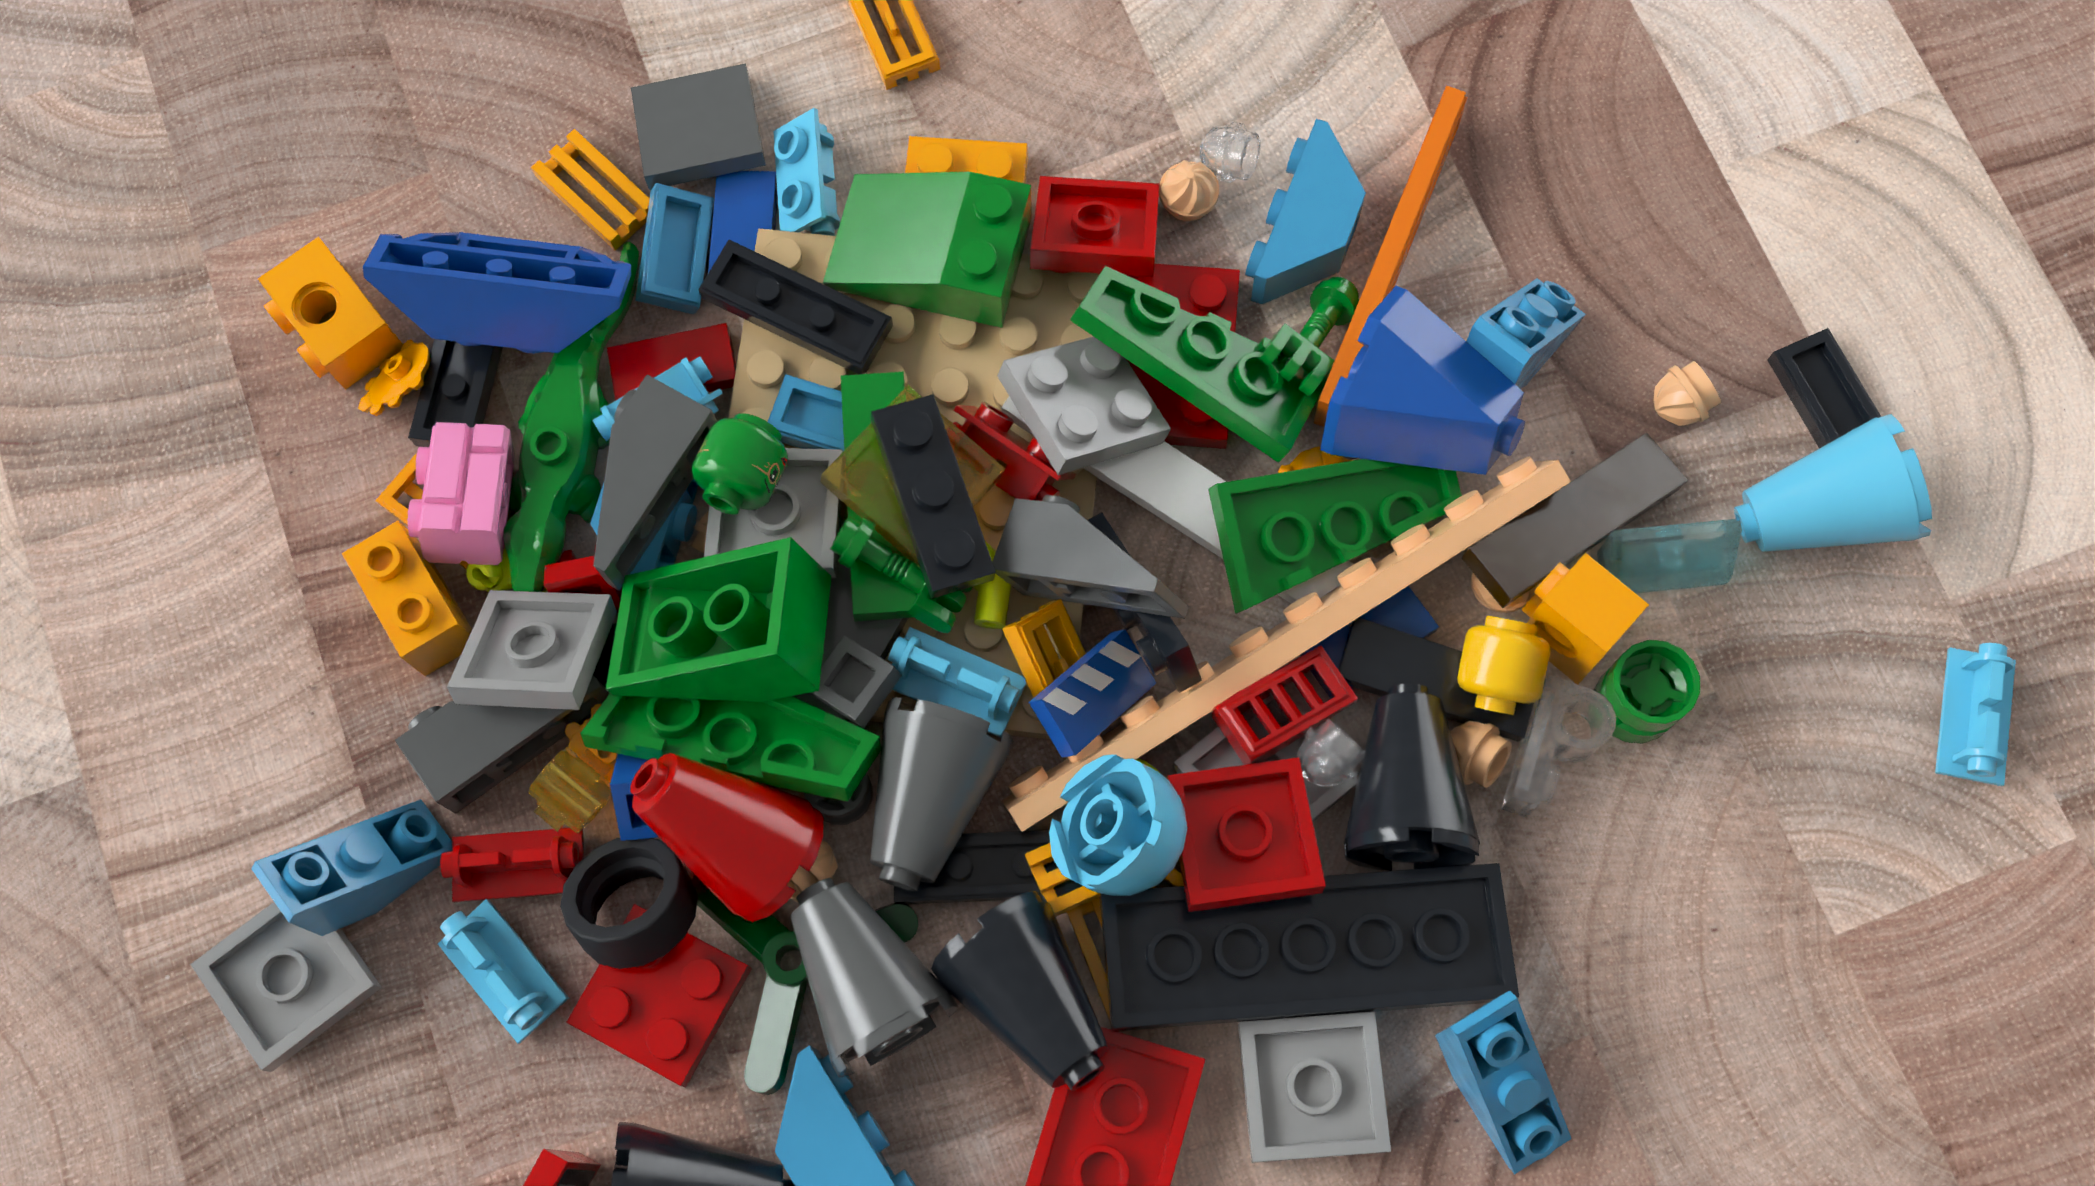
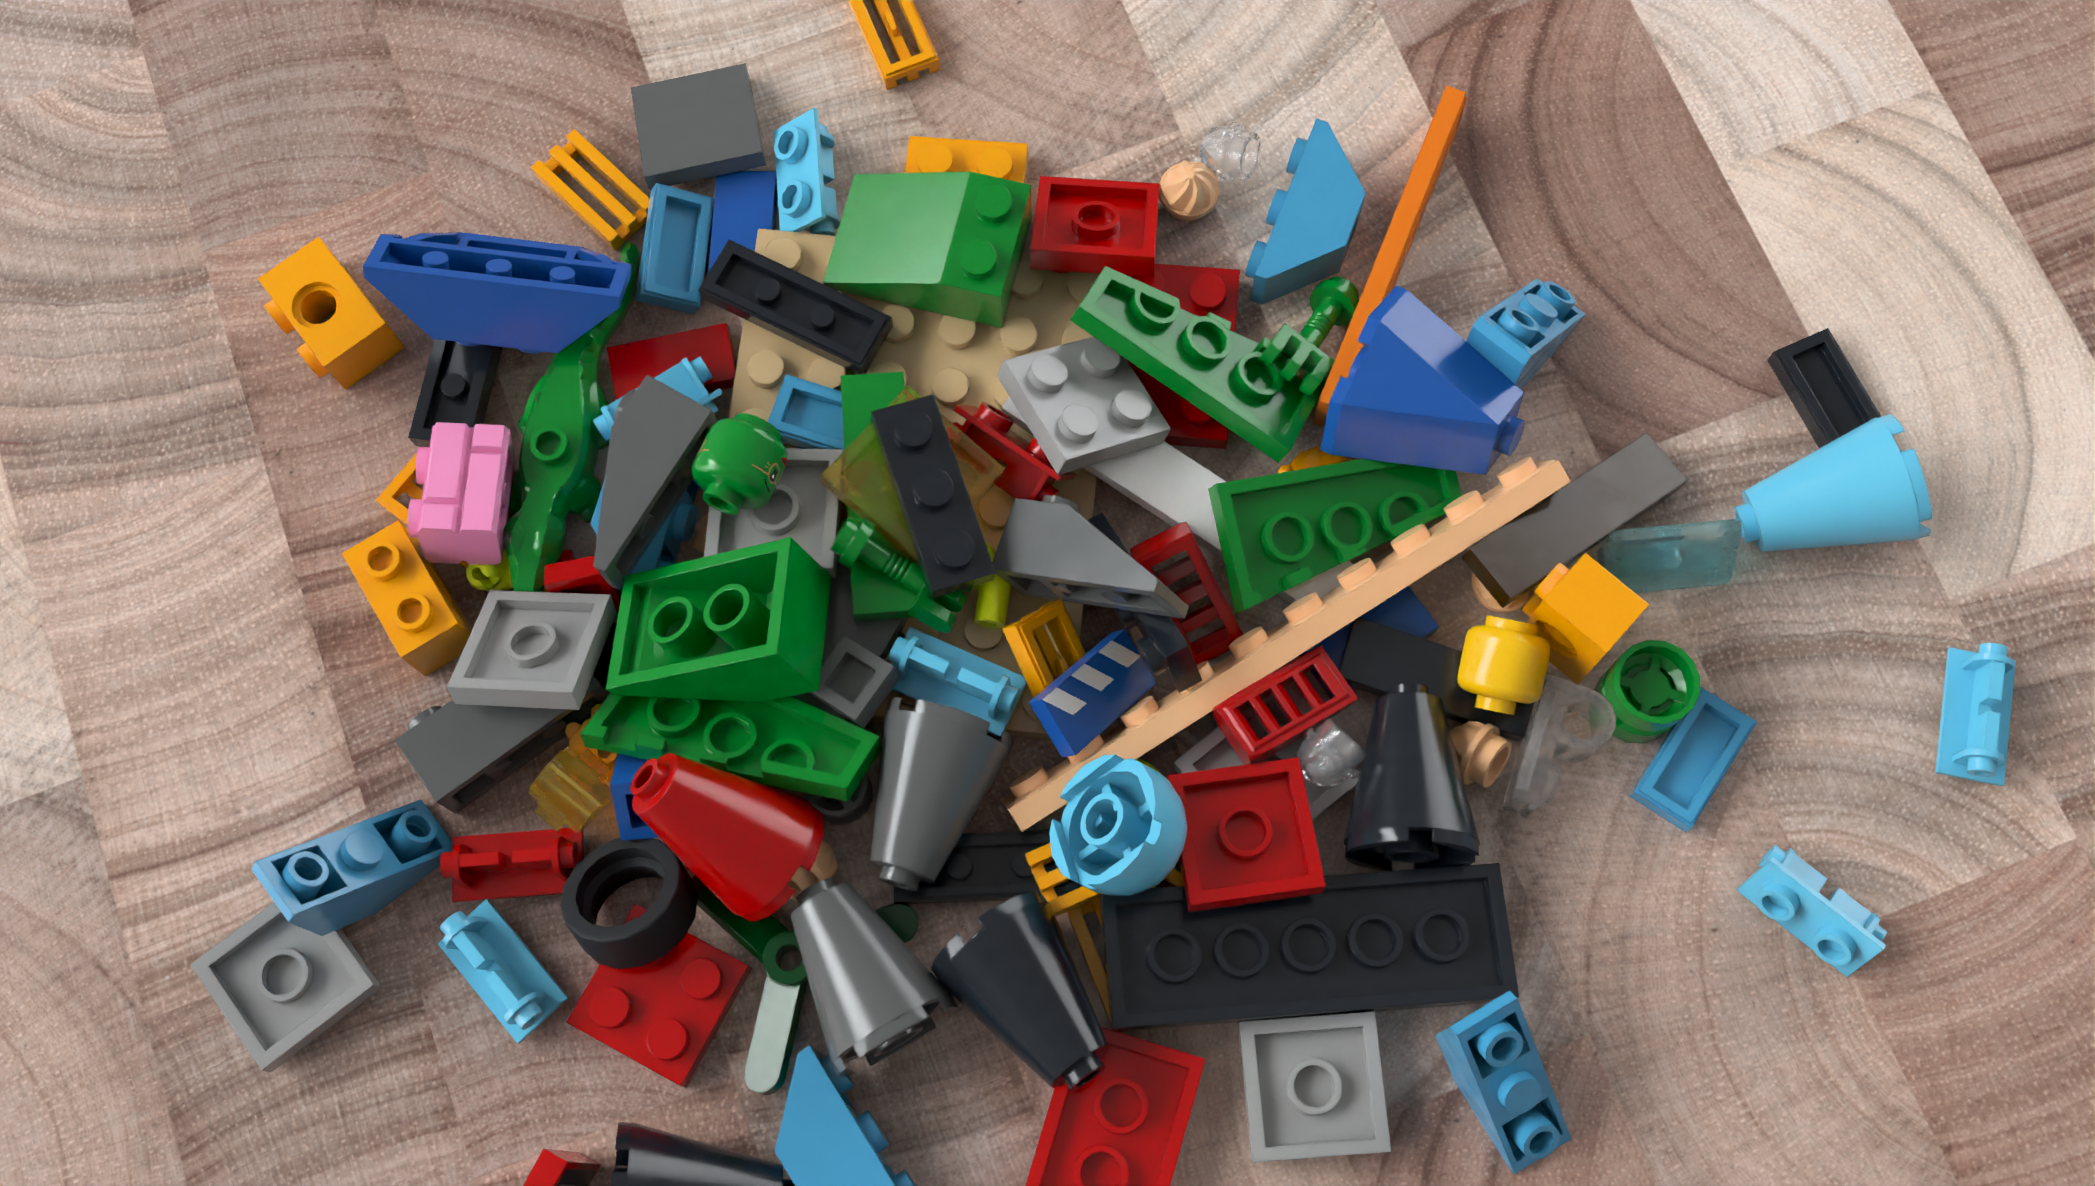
light orange piece [358,339,430,416] -> none
light nougat plate [1654,361,1721,426] -> none
none -> red slope [1130,522,1243,665]
none -> dark azure tile [1629,686,1757,832]
none -> medium azure hinge [1737,844,1887,977]

